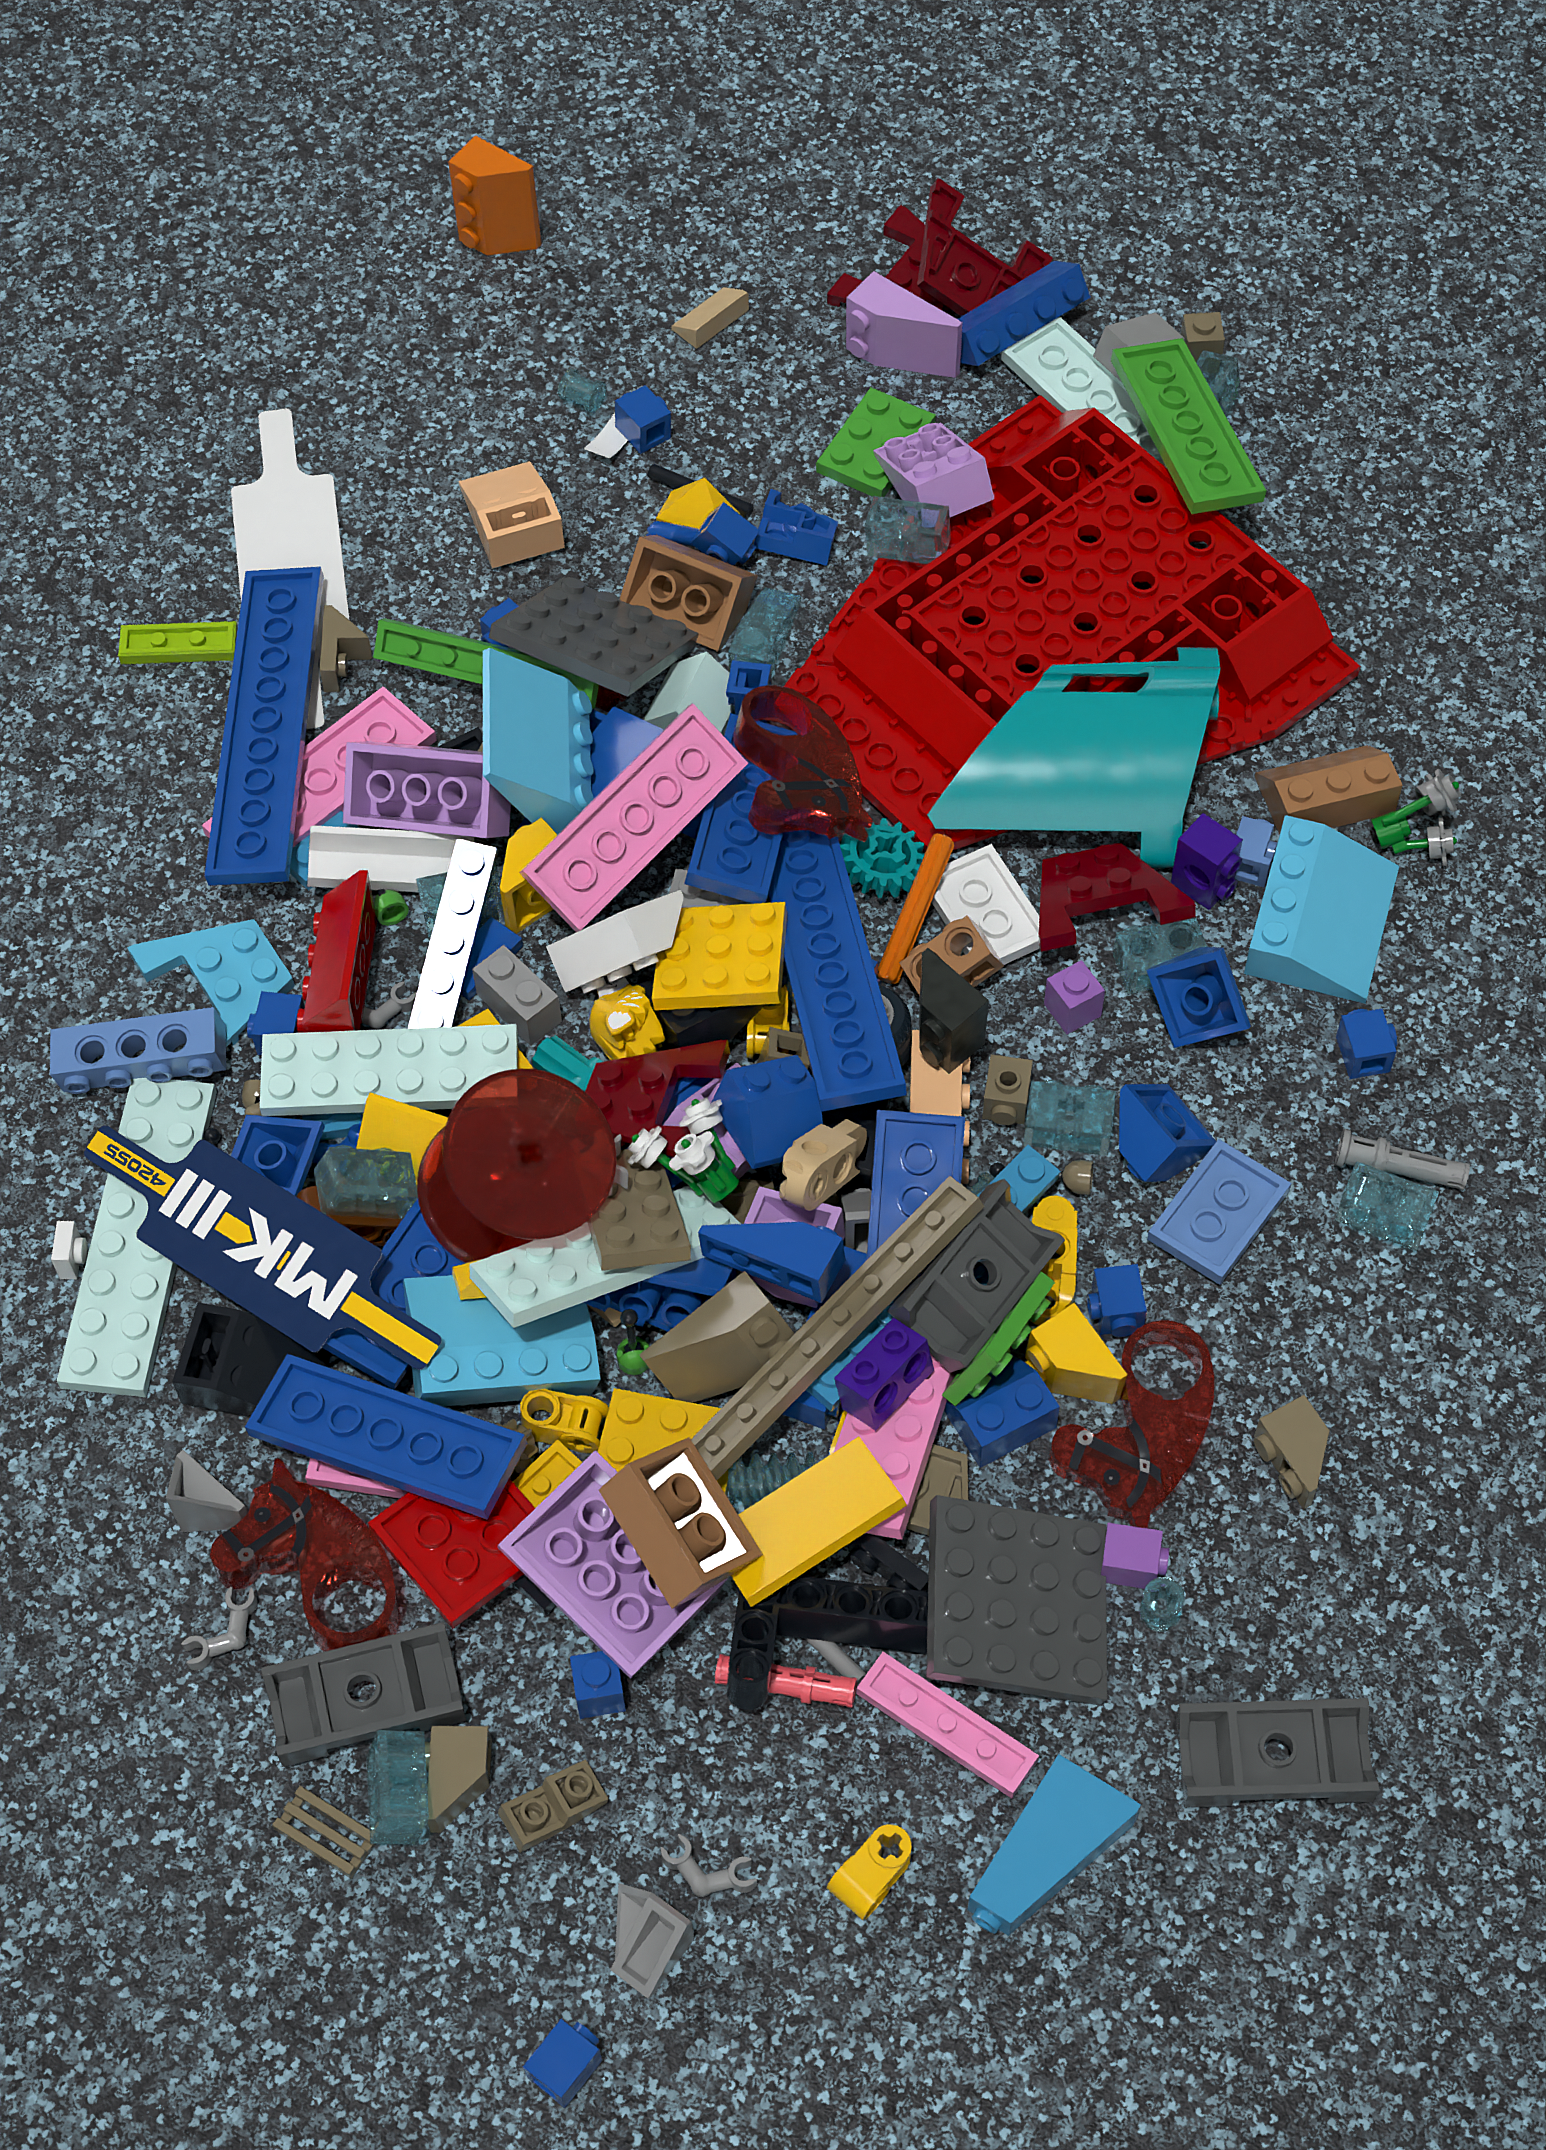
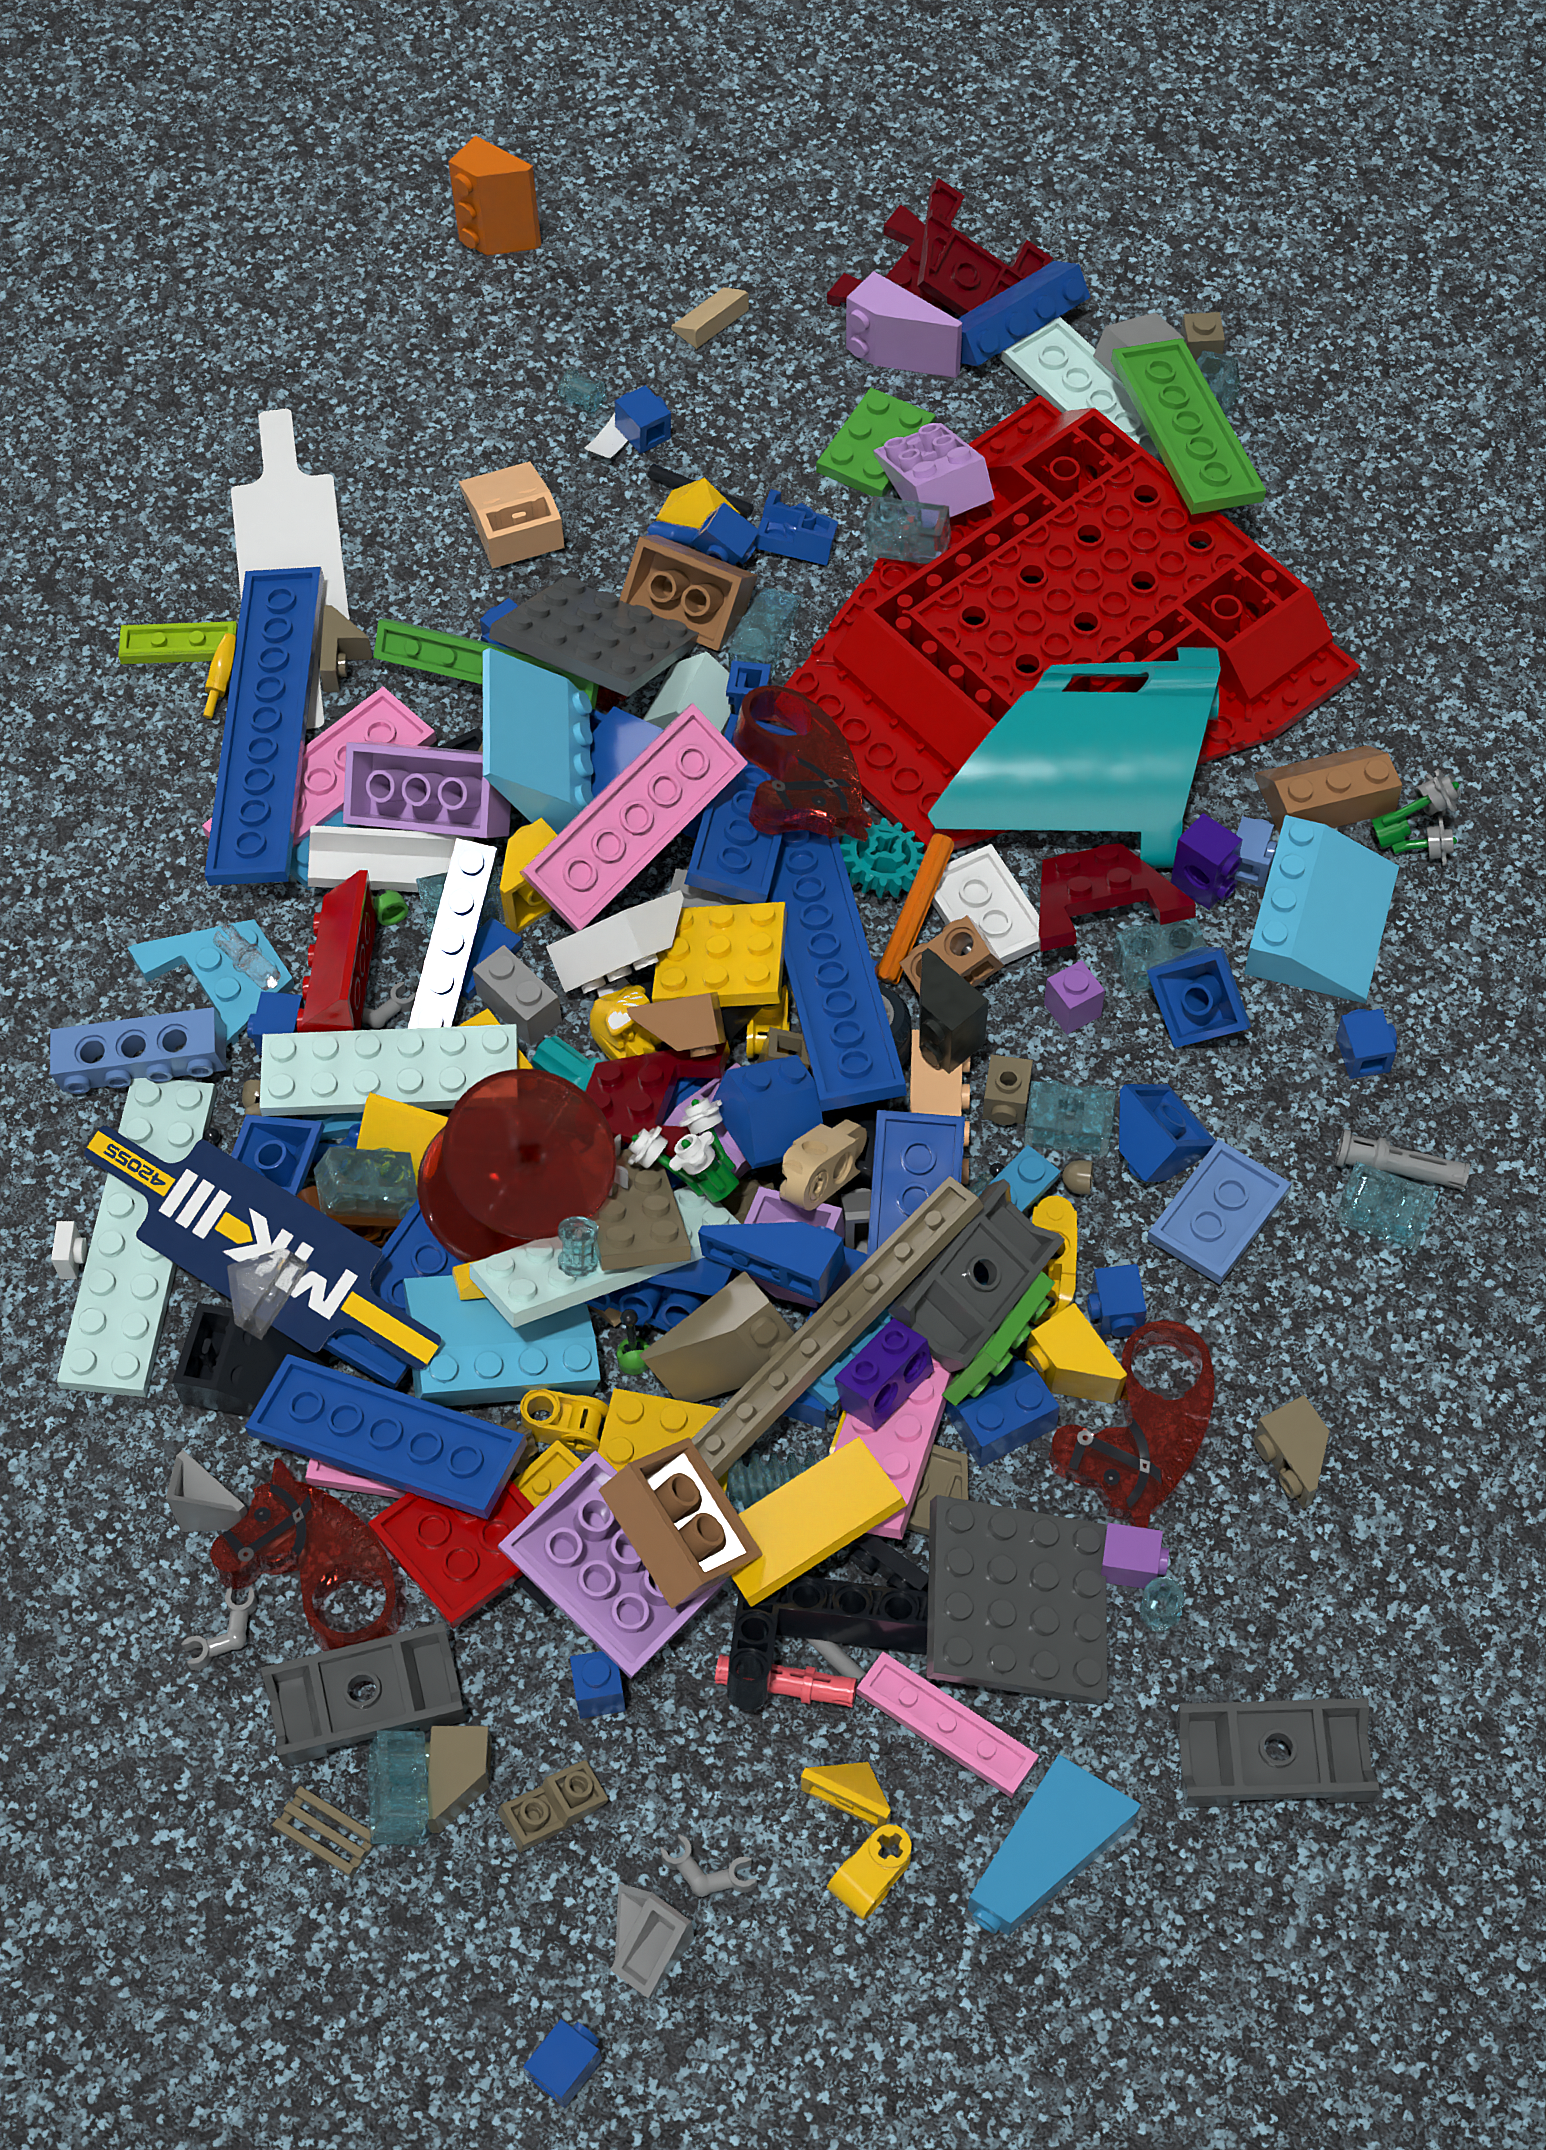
none -> yellow hand [203,633,236,719]
none -> clear axle [213,925,281,991]
none -> clear slope [227,1248,309,1340]
none -> clear light blue bush [558,1216,599,1277]
none -> medium nougat slope [627,992,726,1057]
none -> yellow slope [801,1762,891,1828]

